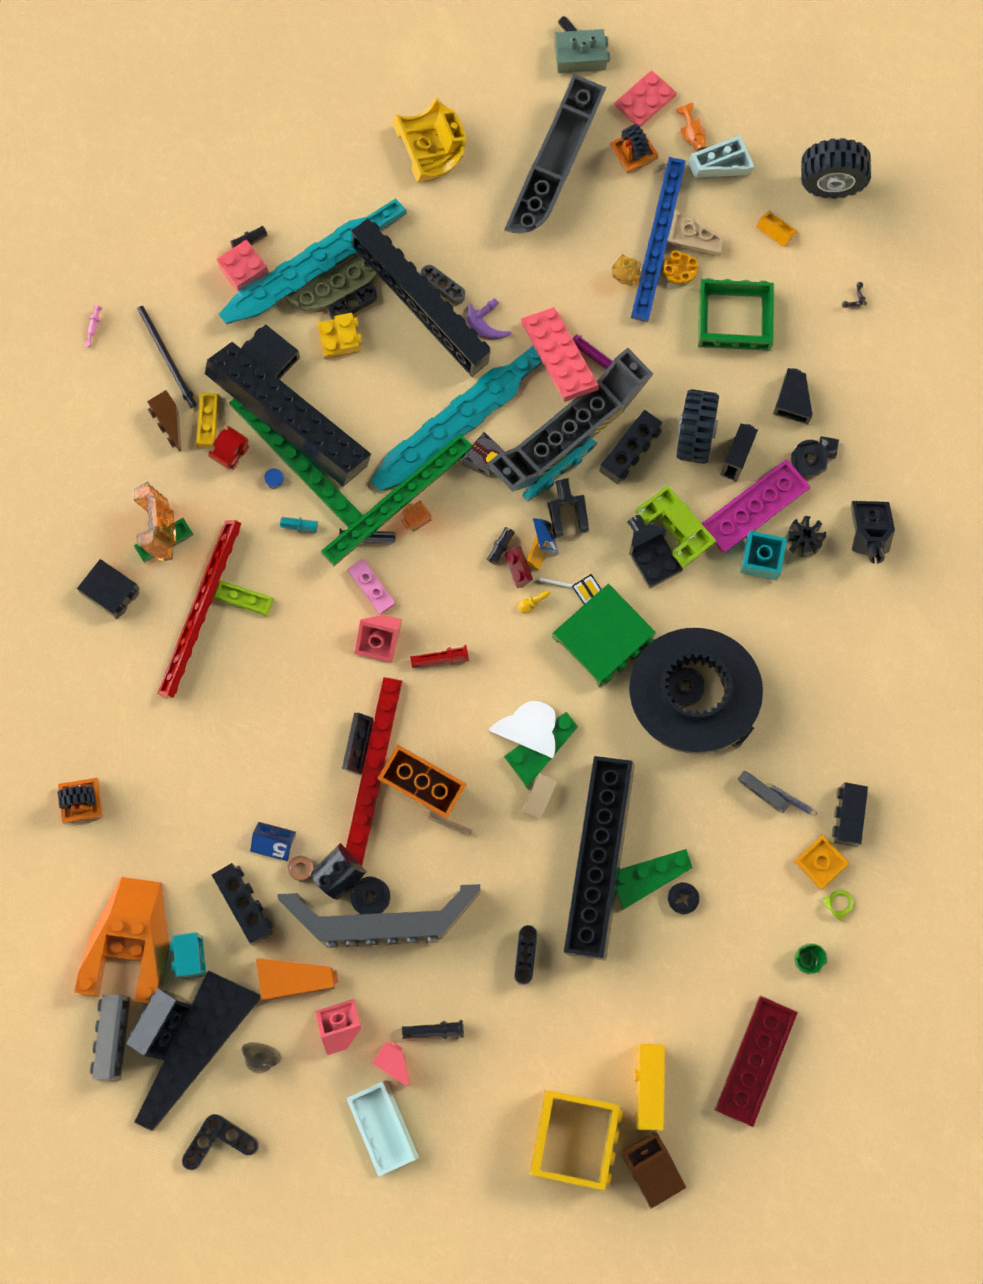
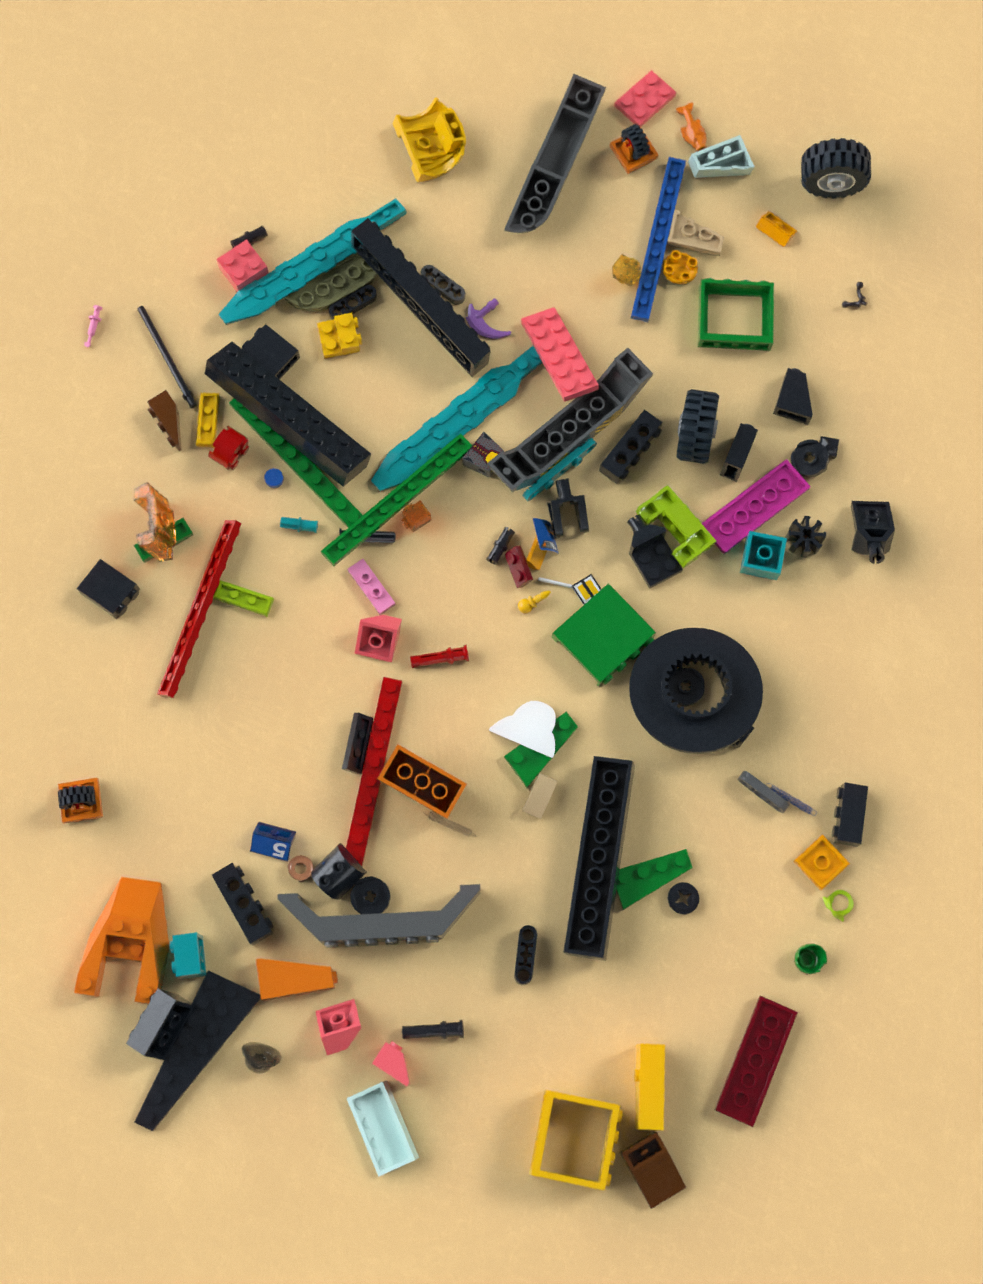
slope [90,995,131,1080] -> none
black beam [182,1114,259,1170] -> none
sand green piece [554,16,610,73] -> none
magenta axle [573,334,613,370] -> none

